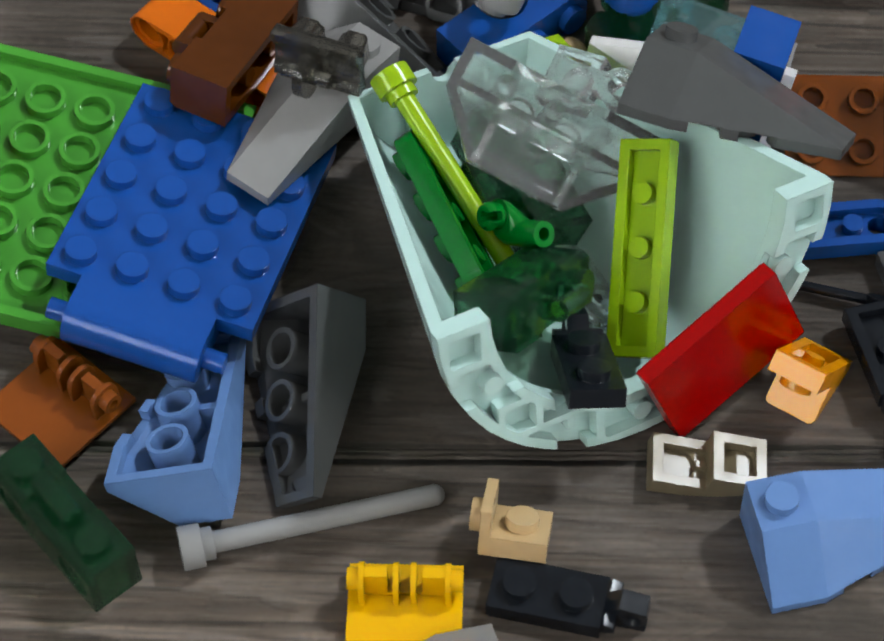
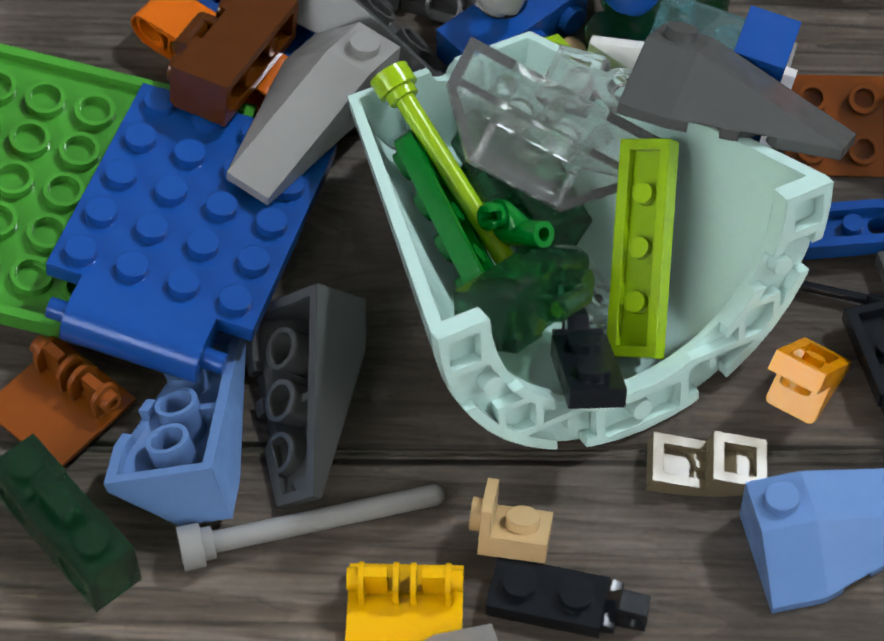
clear smoke hips [270,16,369,99] -> none
red tile [636,263,804,437] -> none

